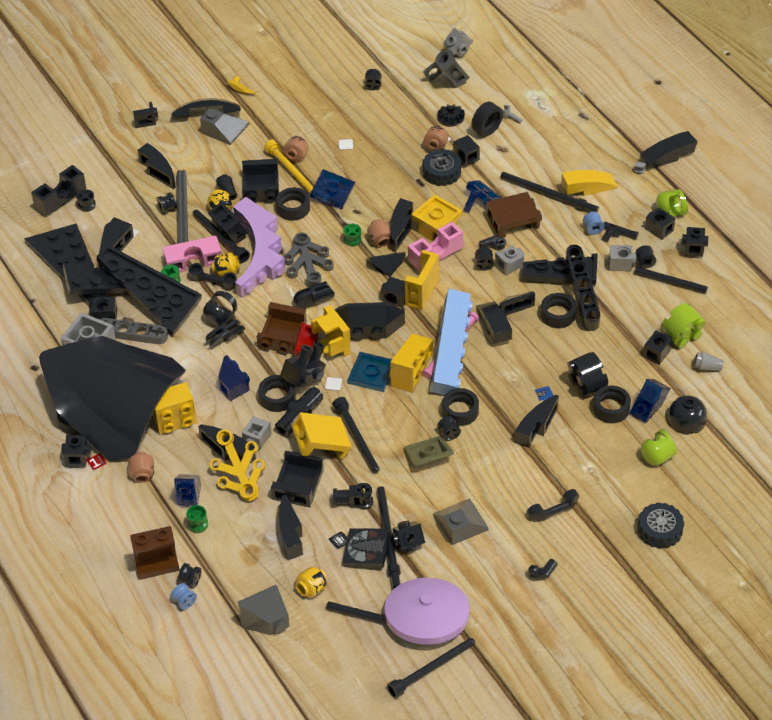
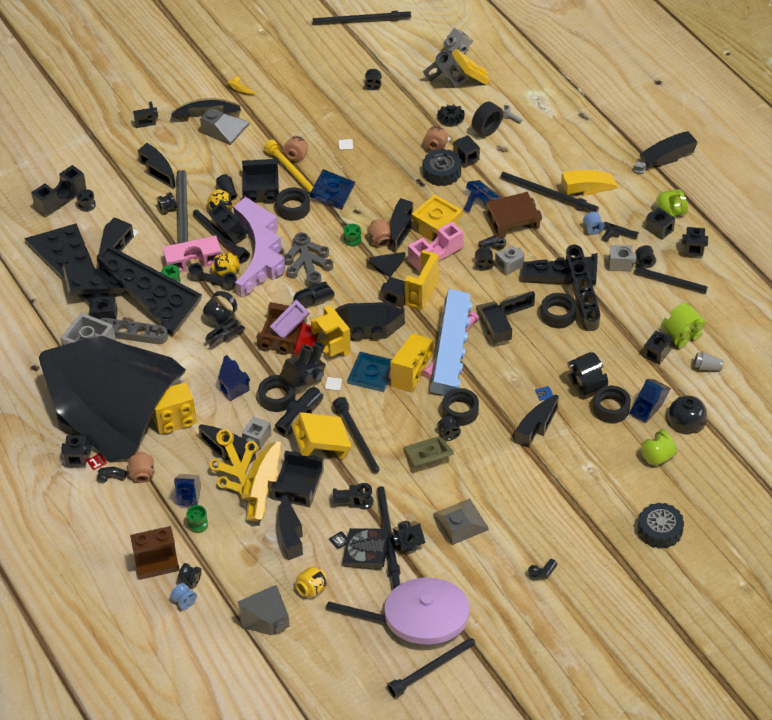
black bar [526,489,579,521] -> none
none -> black arm [97,466,128,482]
none -> yellow slope [242,442,281,522]
none -> lavender tile [270,300,310,338]
none -> black bar [313,10,411,25]
none -> yellow wing [452,49,491,85]

